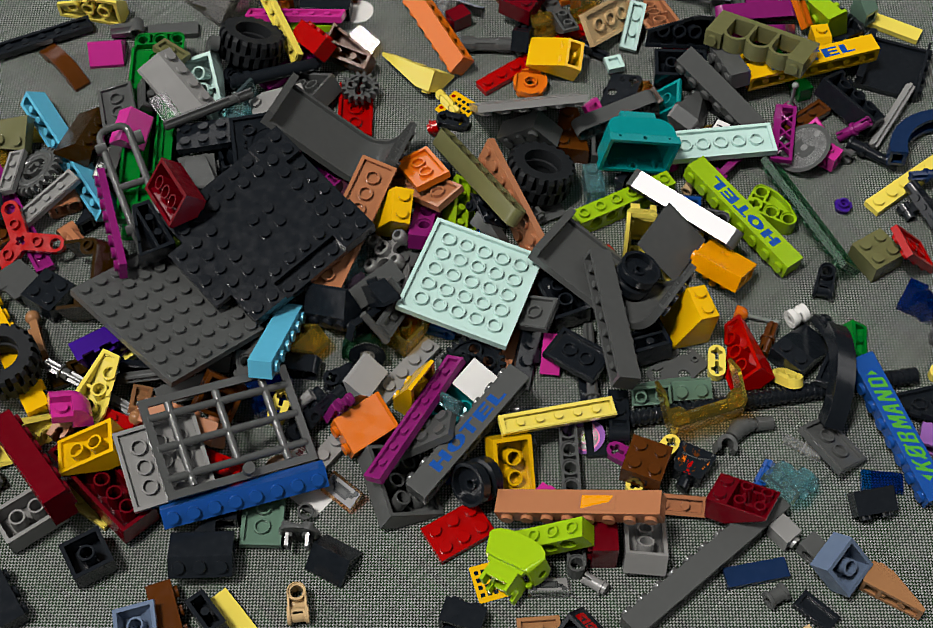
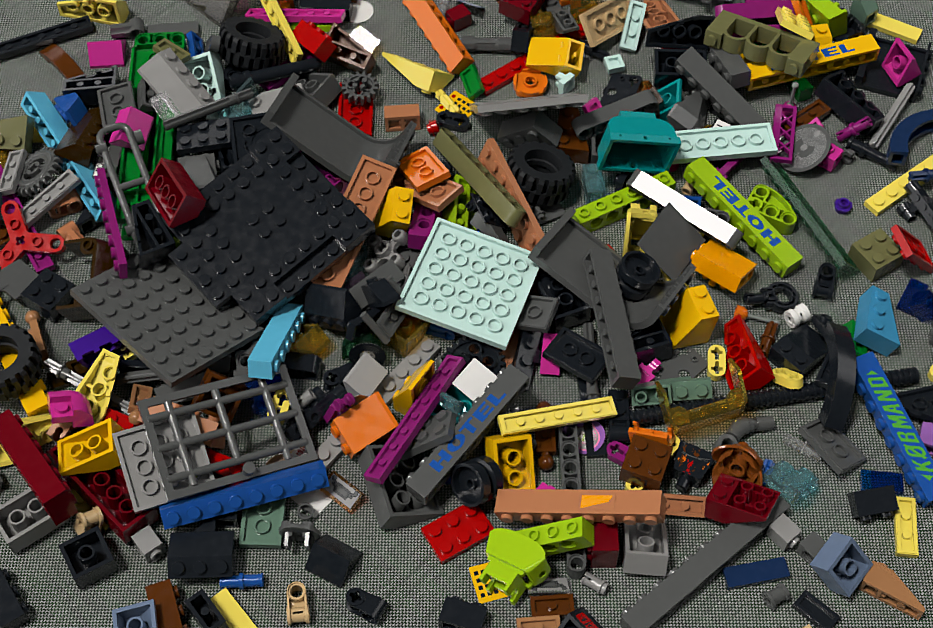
none -> blue slope [54,92,88,126]
none -> black wedge [62,65,121,106]
none -> tan piece [73,506,104,535]
none -> light grey brick [131,525,166,563]
none -> blue plate [186,31,205,57]
none -> blue pin [219,573,264,590]
none -> black piece [346,587,388,624]
none -> nougat hinge [384,104,421,132]
none -> green tile [460,64,485,101]
none -> reddish brown plate [530,593,575,618]
none -> reddish brown plate [535,401,556,471]
none -> light aqua tile [555,72,575,94]
none -> orange hinge [628,421,676,447]
none -> dark pink plate [638,358,662,384]
none -> dark orange brick [711,441,763,486]
none -> black pin [743,282,799,313]
none -> light yellow plate [775,6,815,40]
none -> dark azure wedge [853,285,900,357]
none -> dark pink slope [881,38,922,87]
none -> light yellow tile [893,496,919,558]

